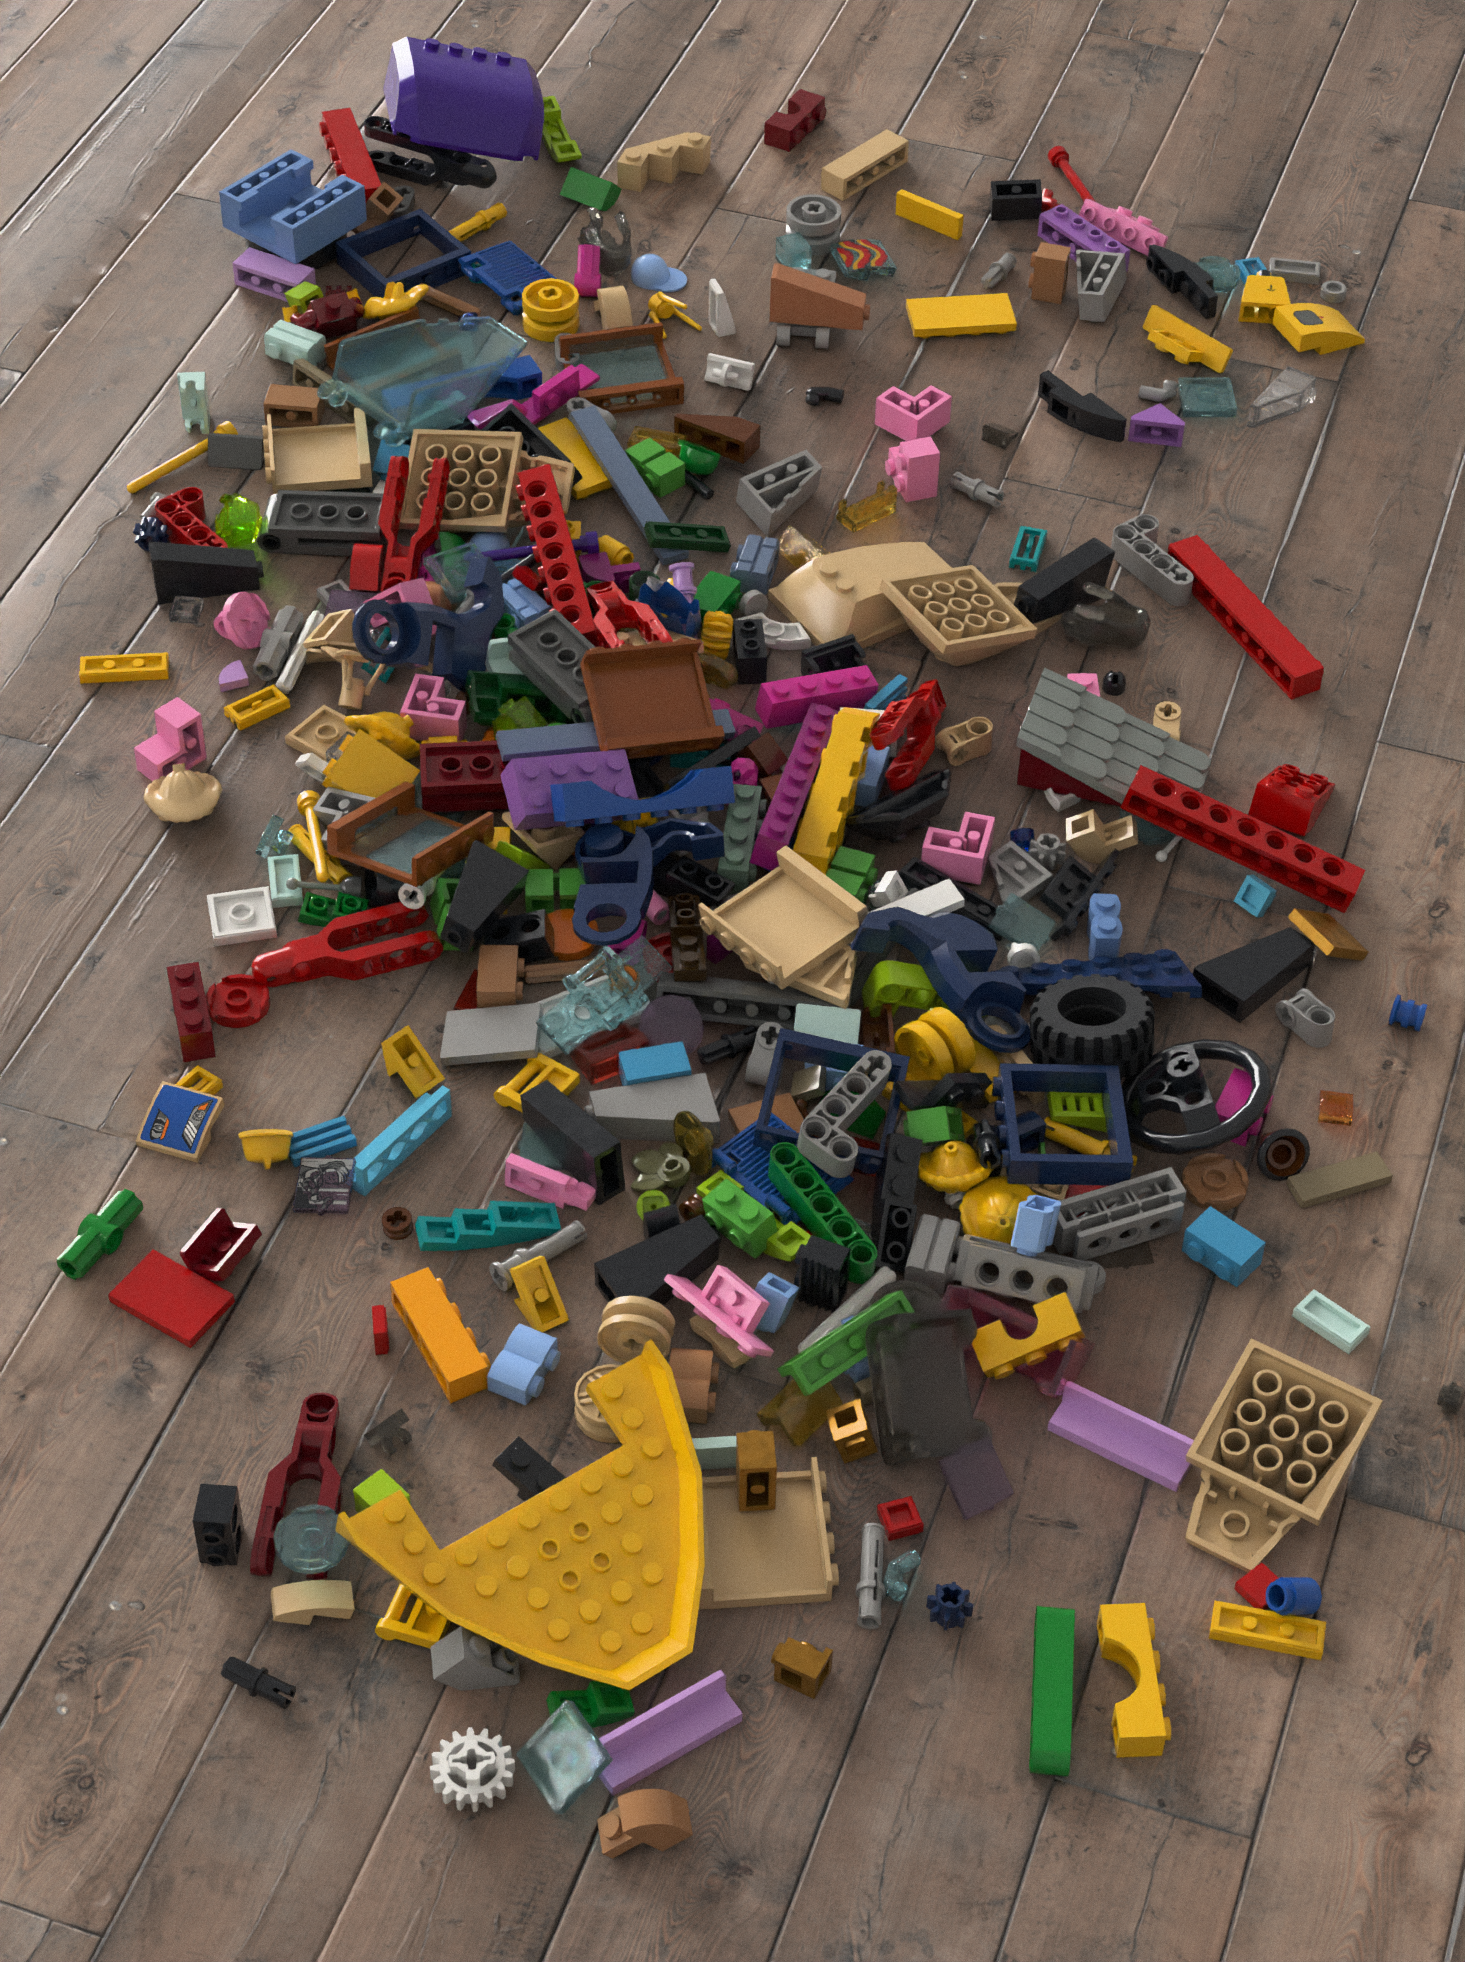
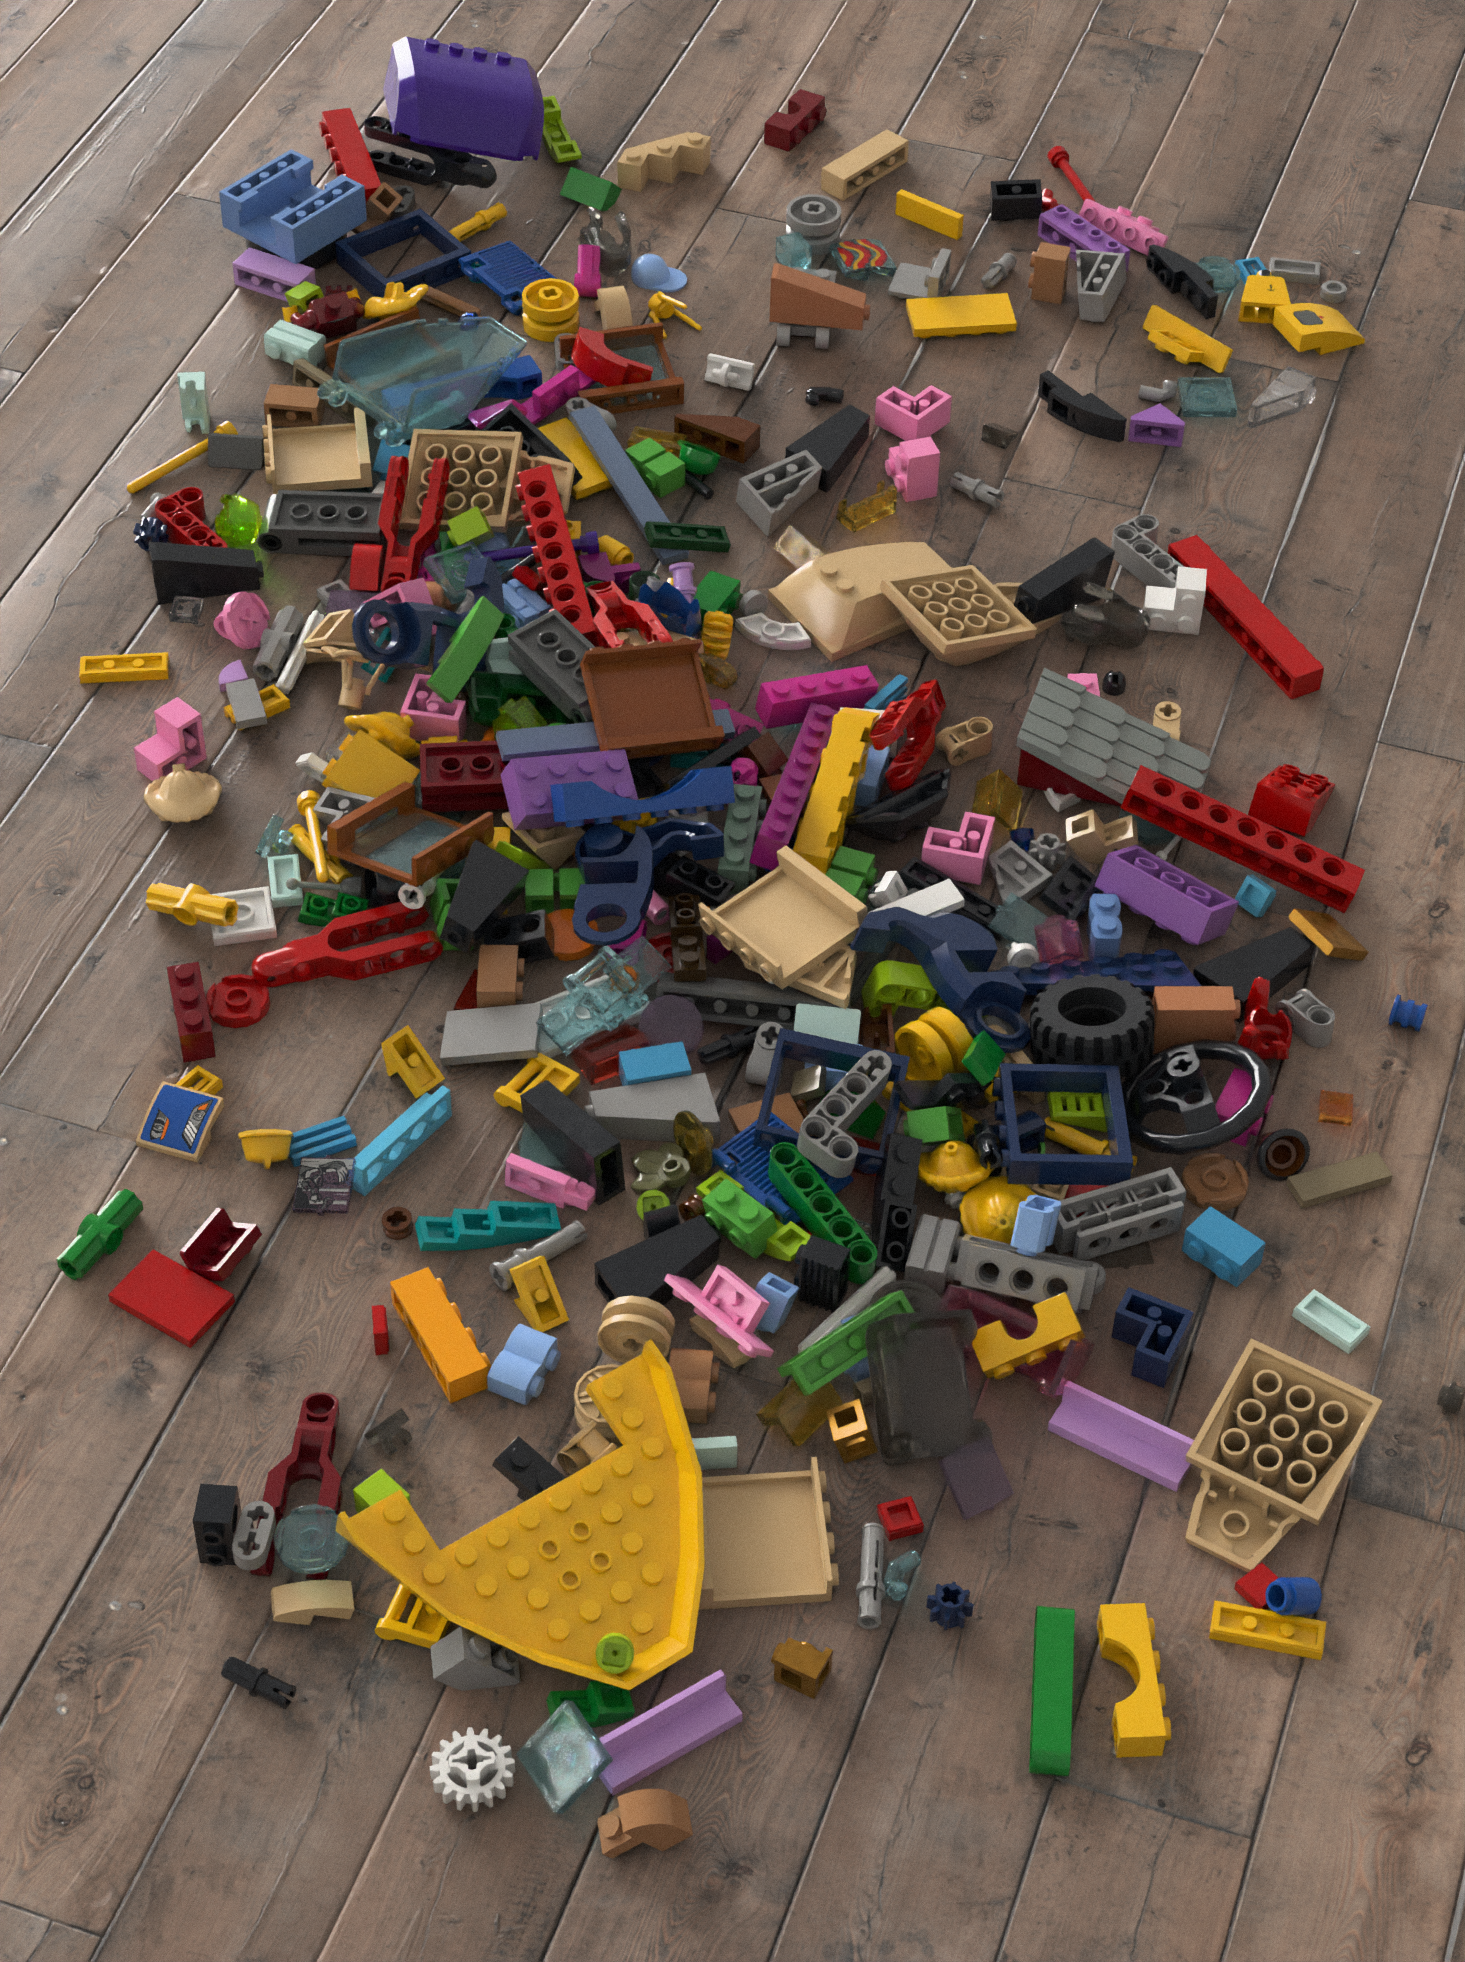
tan tile [285,705,356,763] -> none
medium nougat axle [525,957,618,984] -> none
white slope [709,279,736,337] -> none
sand blue brick [730,534,780,595] -> none
black brick [733,619,767,685] -> none
pearl gold brick [736,1430,777,1512] -> none
black hinge [801,634,866,676] -> none
teal tile [1009,526,1048,572] -> none
none -> yellow piece [145,883,239,927]
none -> light grey tile [225,678,267,729]
none -> light grey beam [232,1501,276,1570]
none -> bright green slope [426,596,505,703]
none -> lime brick [447,506,495,551]
none -> tan piece [557,1420,617,1475]
none -> red arch [571,326,653,395]
none -> lime tile [596,1633,634,1674]
none -> black slope [785,404,870,493]
none -> light grey bracket [888,248,951,299]
none -> green tile [961,1030,1006,1086]
none -> clear yellow panel [972,769,1023,833]
none -> clear pink brick [1034,915,1084,965]
none -> medium lavender brick [1095,845,1239,945]
none -> dark blue brick [1111,1287,1194,1388]
none -> white brick [1142,566,1207,635]
none -> nougat brick [1152,986,1241,1054]
none -> red hair [1237,976,1292,1061]

